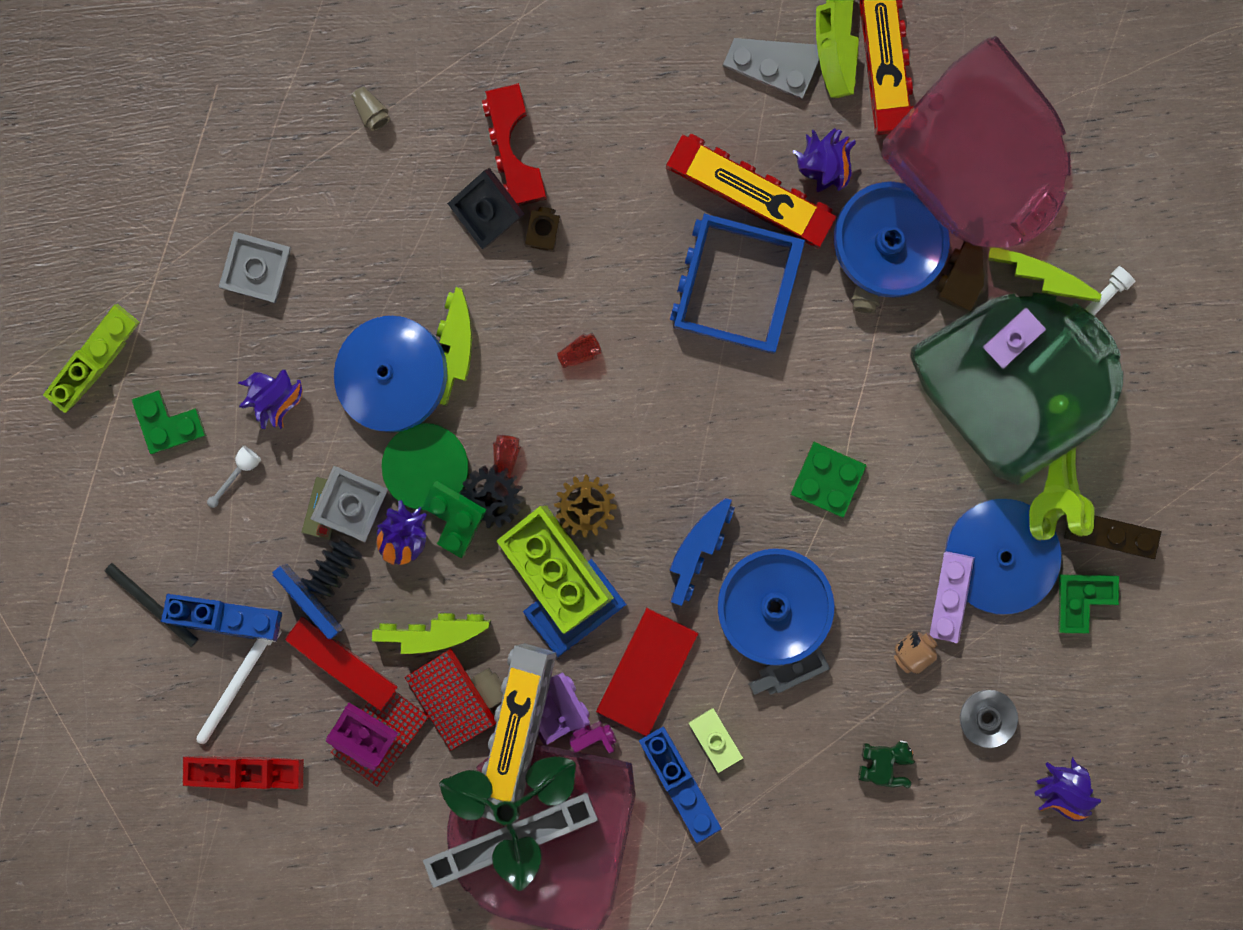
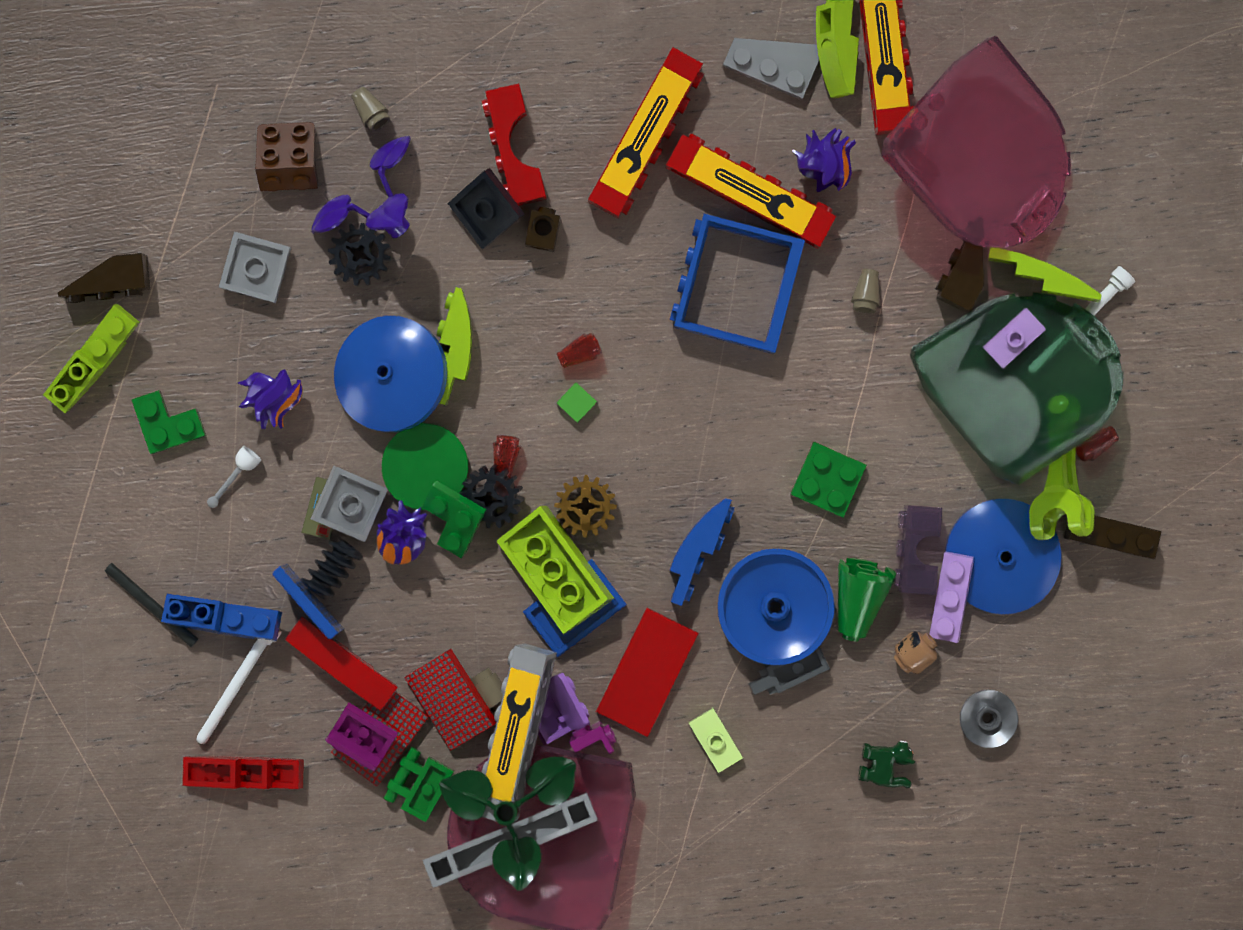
lime slope [372,613,491,654] -> none
blue slope [639,726,722,844] -> none
blue dish [834,182,950,298] -> none
dark purple hair [1034,757,1101,821] -> none
green plate [1058,575,1119,633] -> none
none -> dark brown slope [58,253,150,303]
none -> reddish brown bracket [255,122,318,192]
none -> dark purple plant [311,136,411,238]
none -> black gear [328,223,392,286]
none -> green plate [384,747,454,822]
none -> bright green tile [557,382,597,423]
none -> brick [588,47,705,219]
none -> green cone [838,558,896,642]
none -> clear purple arch [894,505,943,595]
none -> clear red cone [1076,426,1119,462]

